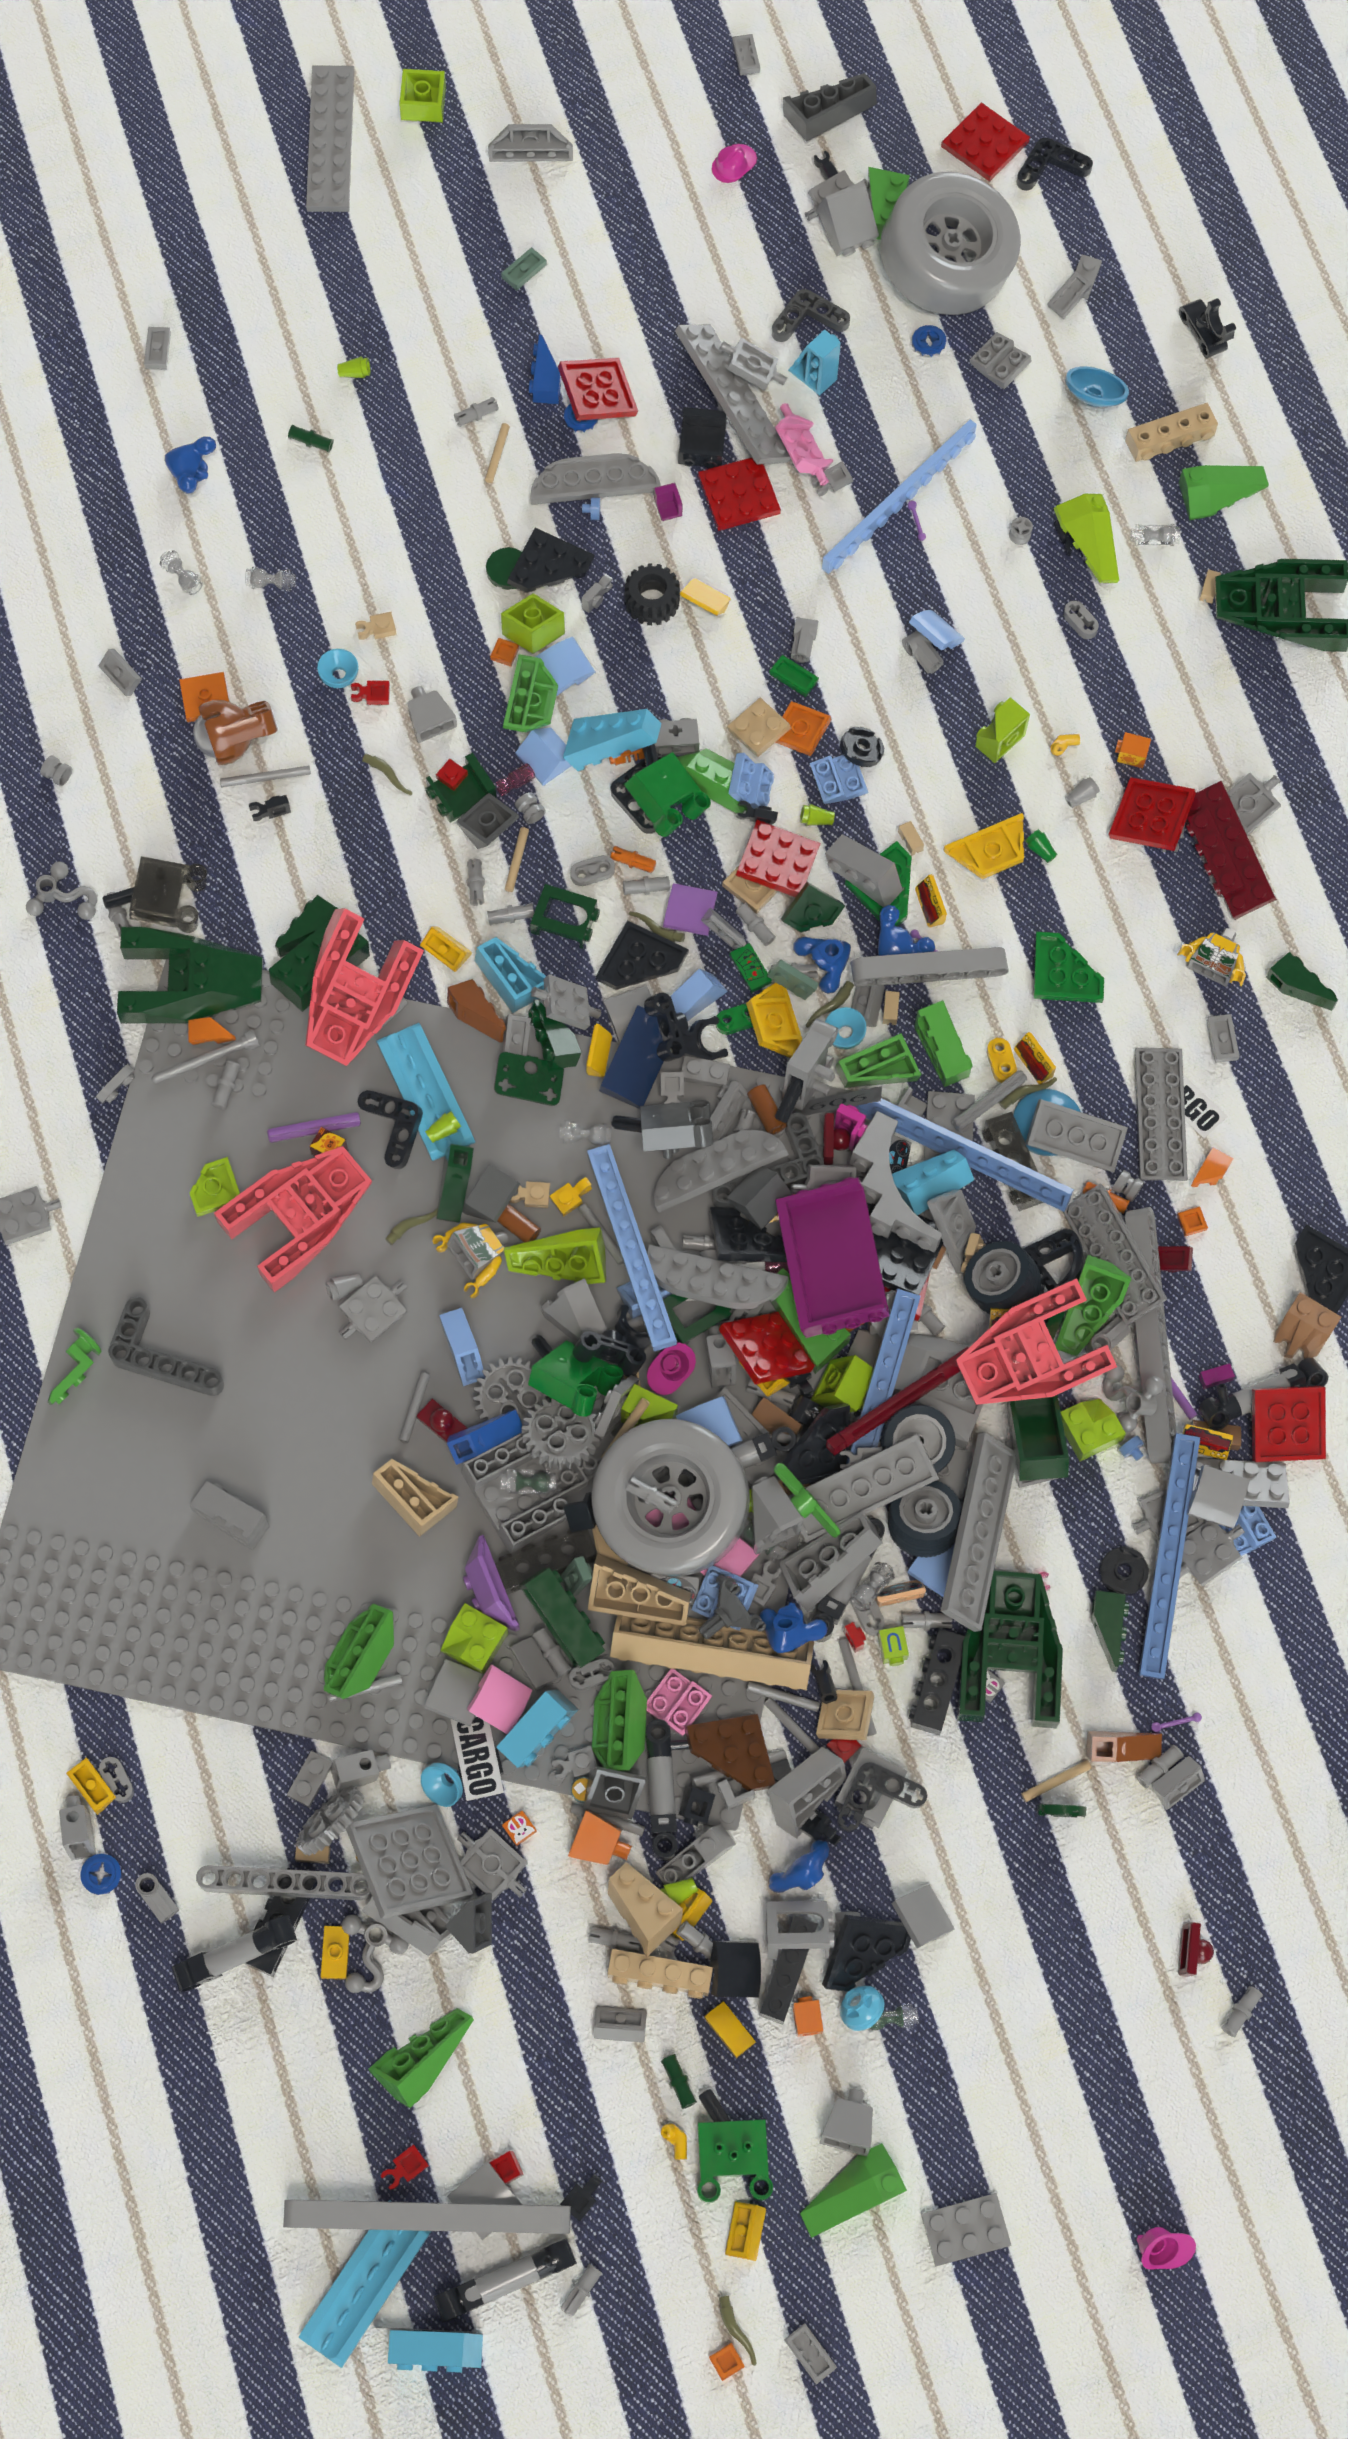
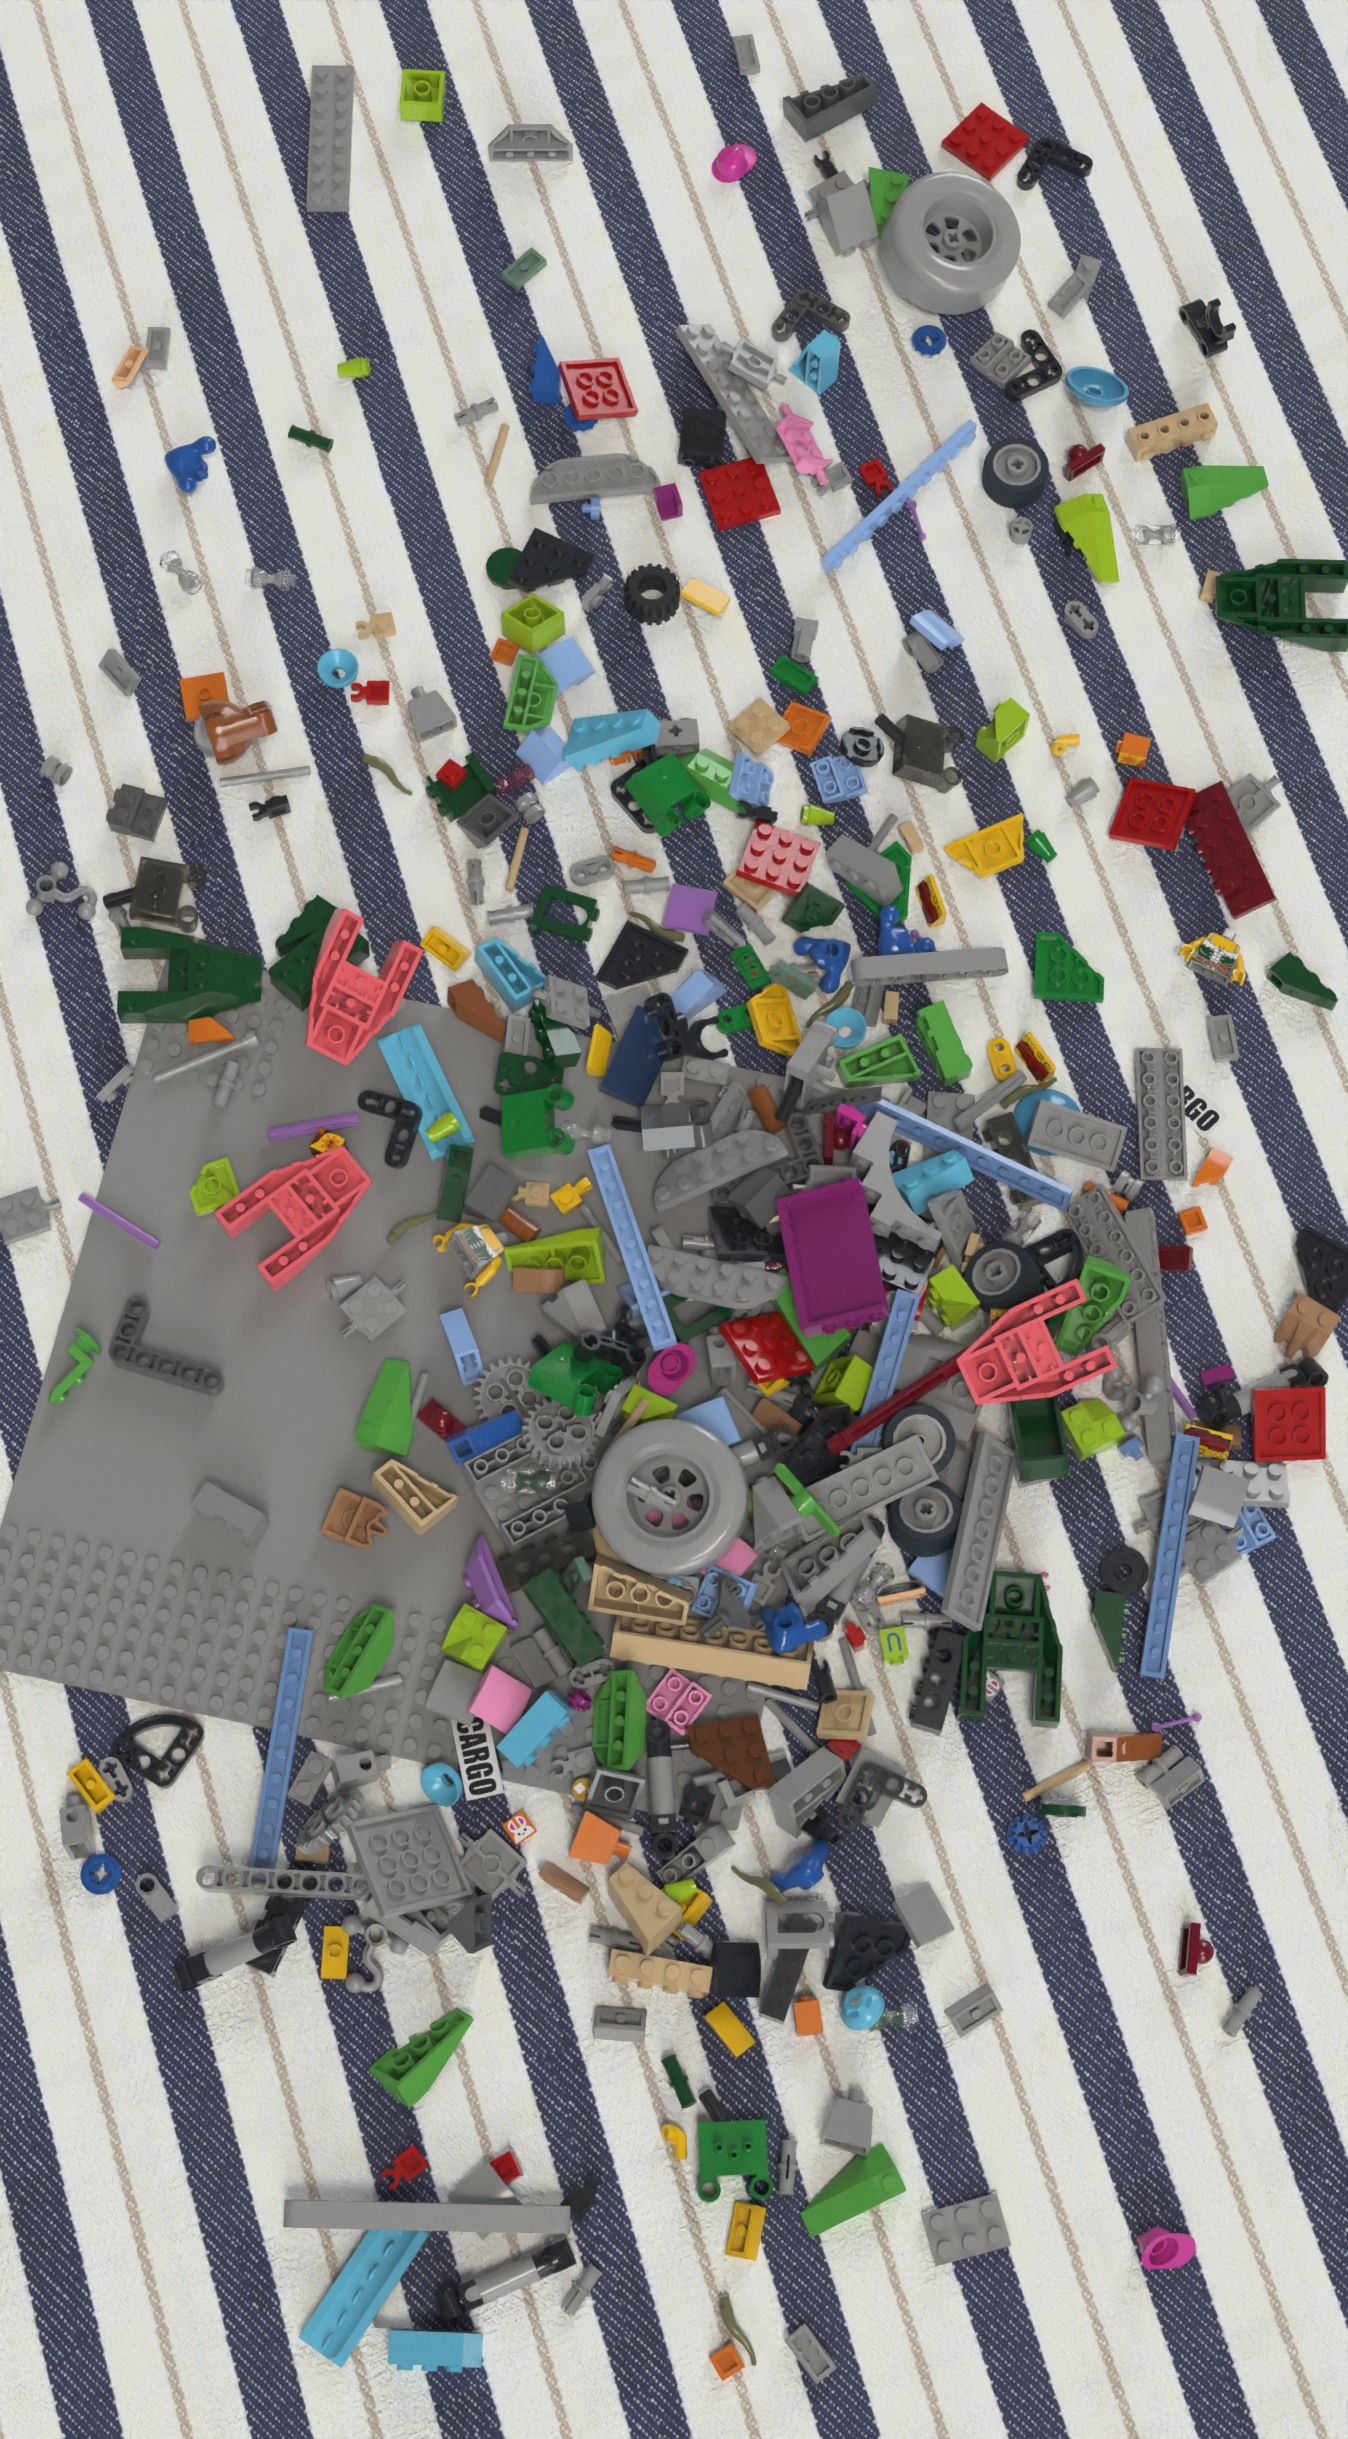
none -> medium lavender bar [78,1193,161,1250]
none -> dark grey plate [106,783,168,842]
none -> light nougat slope [111,345,149,389]
none -> black beam [111,1714,205,1789]
none -> medium blue plate [249,1628,314,1881]
none -> medium nougat plate [319,1487,390,1548]
none -> bright green wedge [354,1358,414,1458]
none -> green piece [479,1083,575,1161]
none -> medium nougat slope [513,1266,565,1293]
none -> medium nougat slope [538,1862,590,1904]
none -> magenta plate [567,1688,592,1712]
none -> olive animal [731,1866,788,1906]
none -> light grey pin [777,2140,798,2195]
none -> red plate [858,458,892,499]
none -> light grey piece [867,814,898,852]
none -> clear smoke piece [874,713,965,794]
none -> lime slope [925,1265,980,1332]
none -> light grey slope [944,1984,1003,2038]
none -> wheel [982,437,1049,509]
none -> clear piece [998,1207,1042,1247]
none -> black beam [1005,329,1062,402]
none -> blue gear [1007,1814,1047,1855]
none -> dark red tile [1064,443,1105,482]

